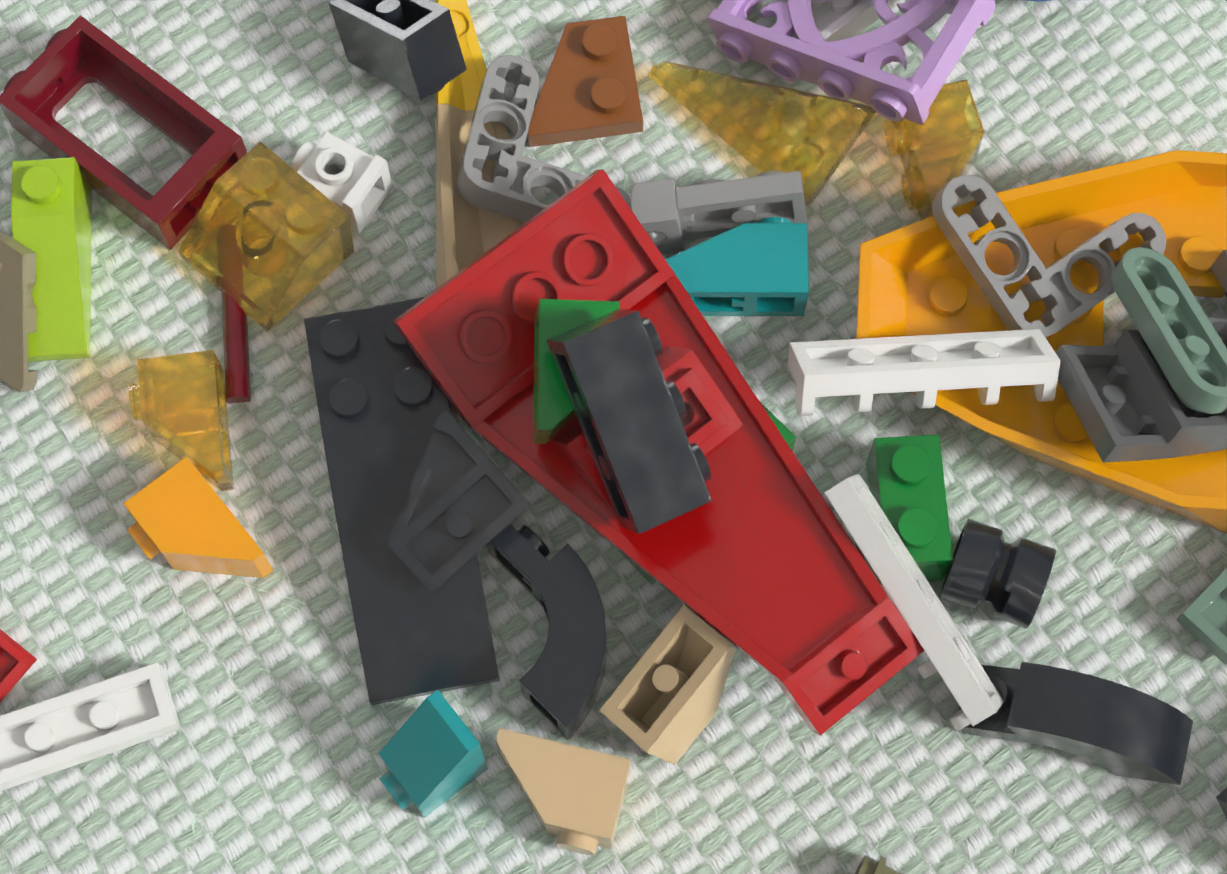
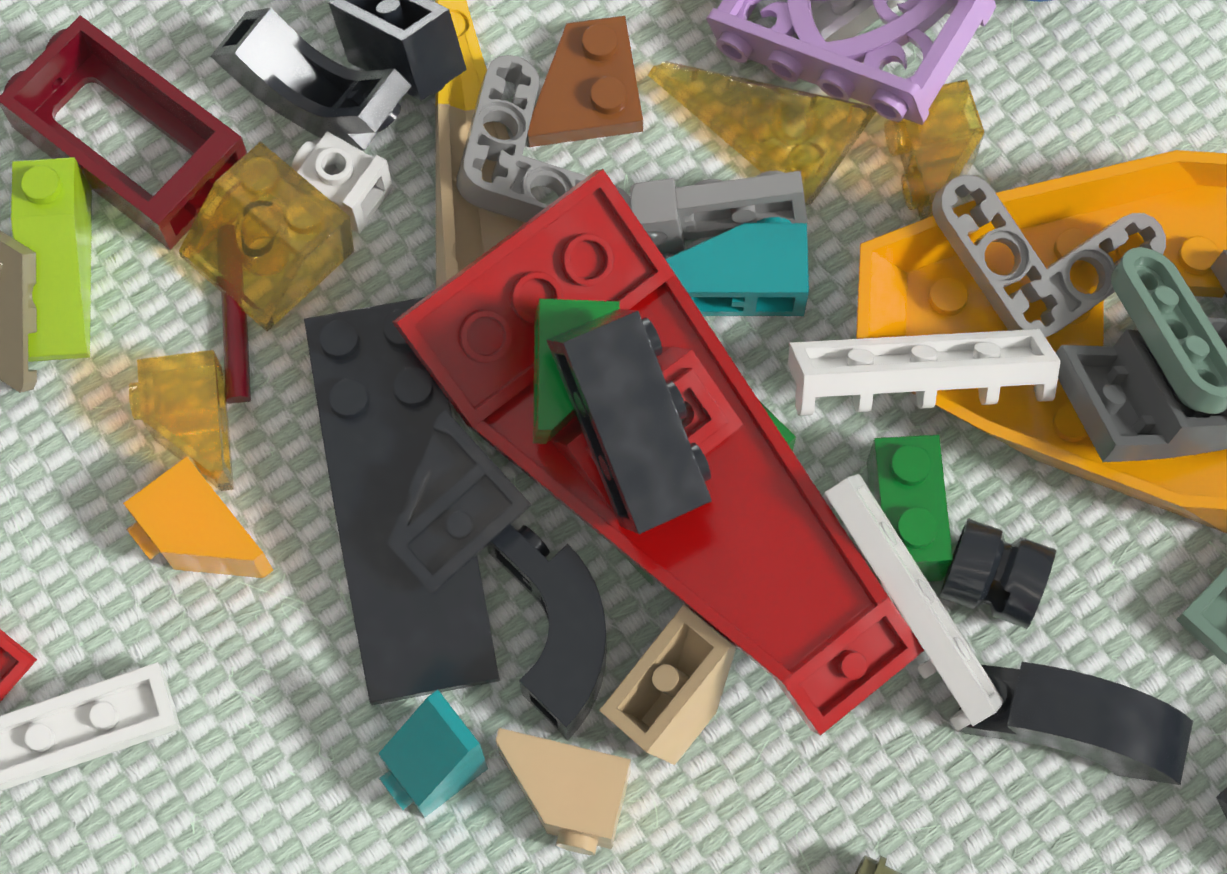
none -> black arch [210,8,411,151]

